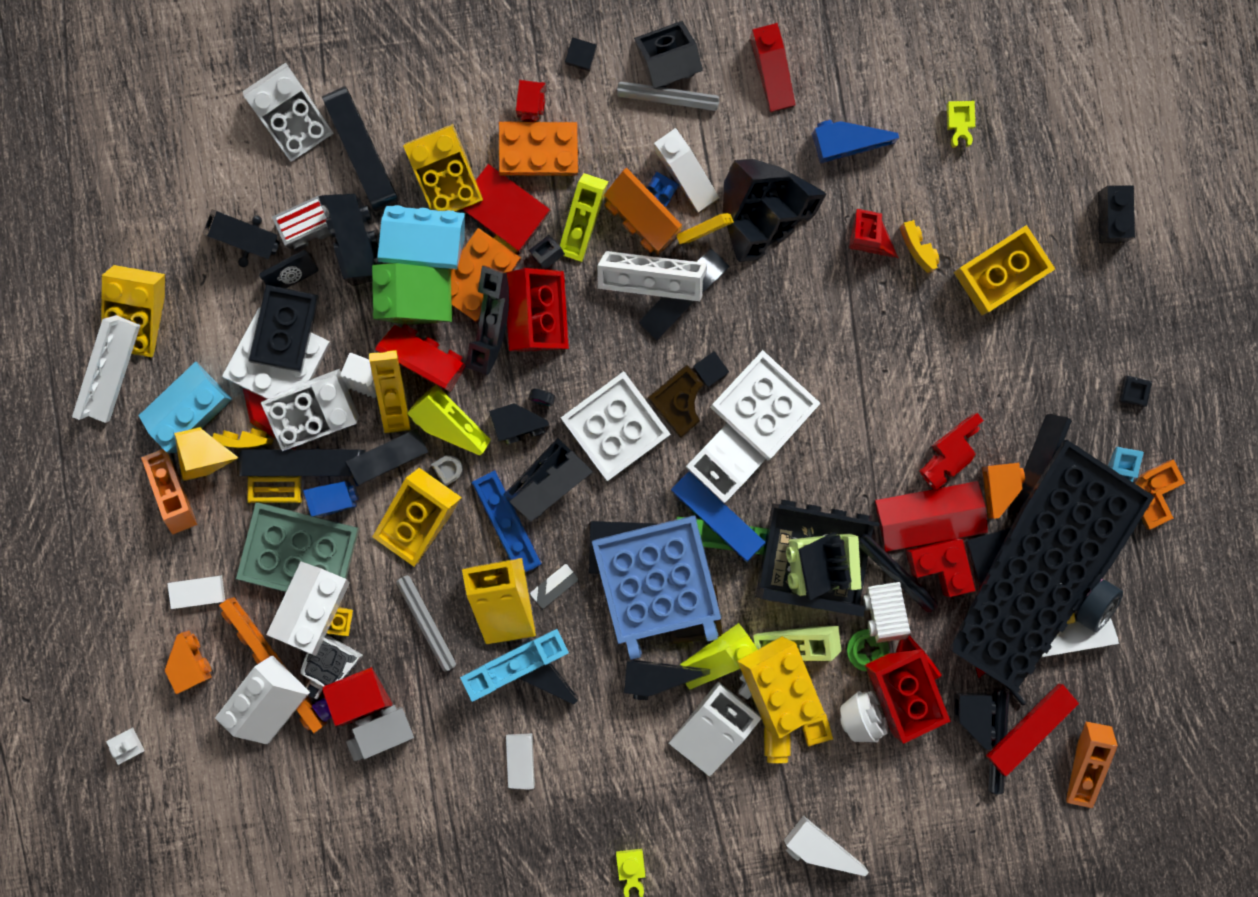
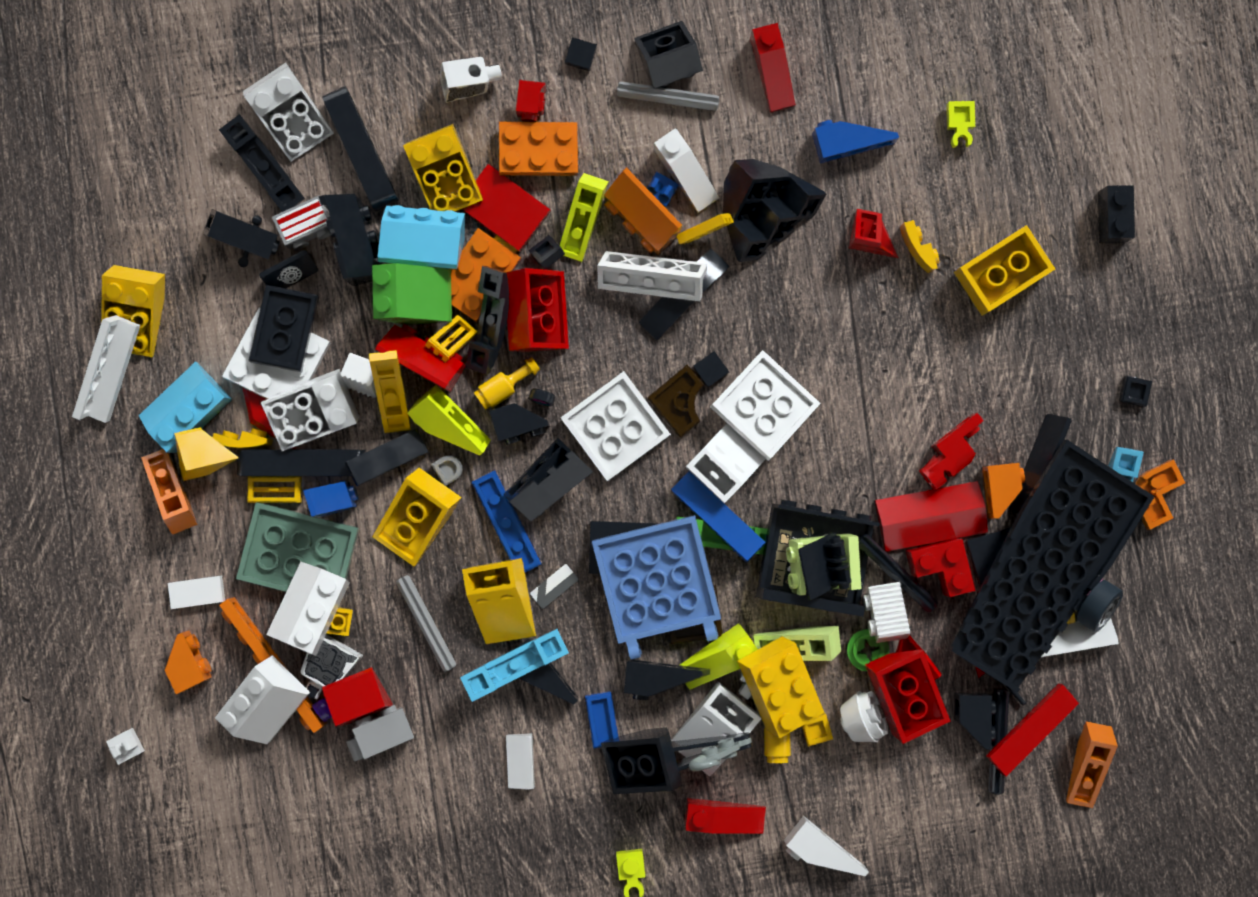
none -> black slope [219,114,305,212]
none -> yellow tile [425,315,477,362]
none -> white torso [440,57,502,103]
none -> yellow piece [474,357,540,410]
none -> blue tile [585,691,618,748]
none -> black slope [601,727,753,794]
none -> red slope [685,798,766,834]

